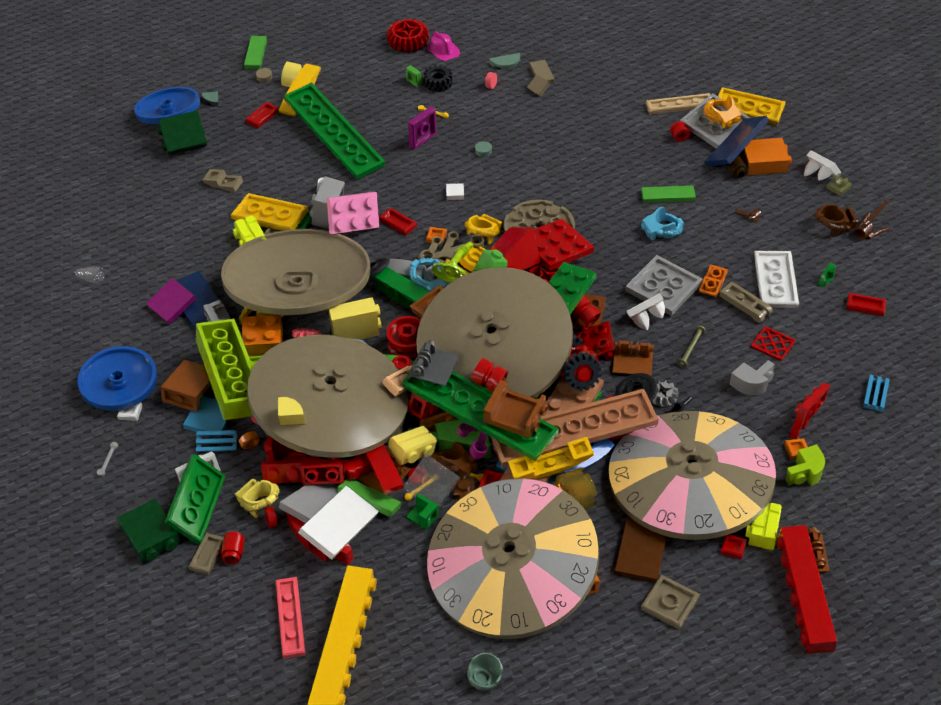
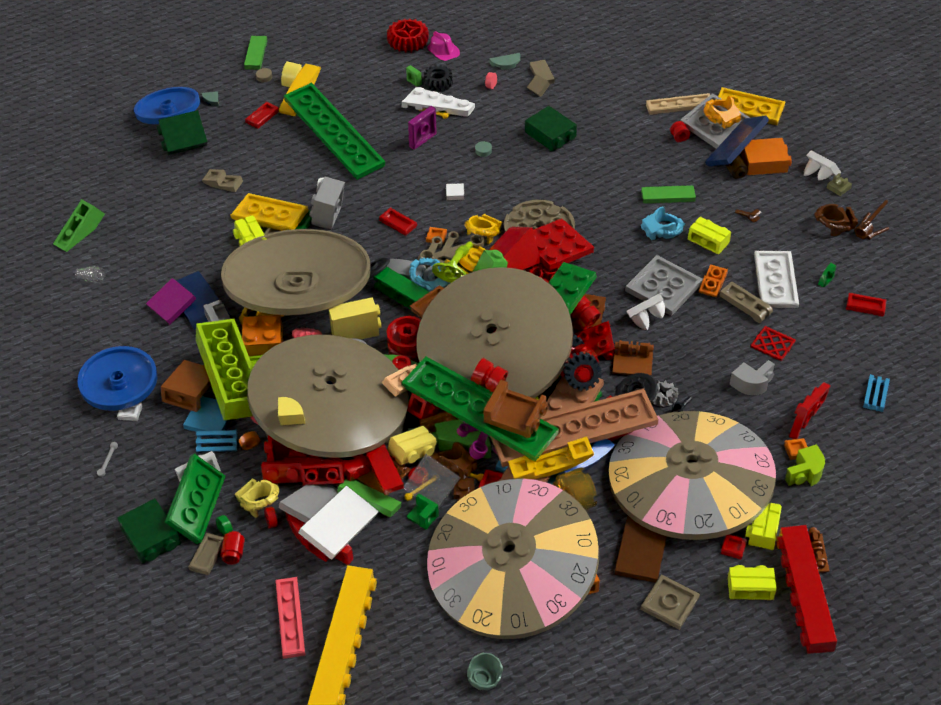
bright pink plate [327,192,379,234] -> none
dark grey hinge [408,340,460,386] -> none
olive axle [678,325,706,367] -> none
none -> bright green slope [53,199,105,252]
none -> green tile [215,515,233,536]
none -> white wing [402,87,475,117]
none -> dark green brick [525,106,577,152]
none -> neon yellow brick [688,217,731,254]
none -> neon yellow brick [728,565,776,600]

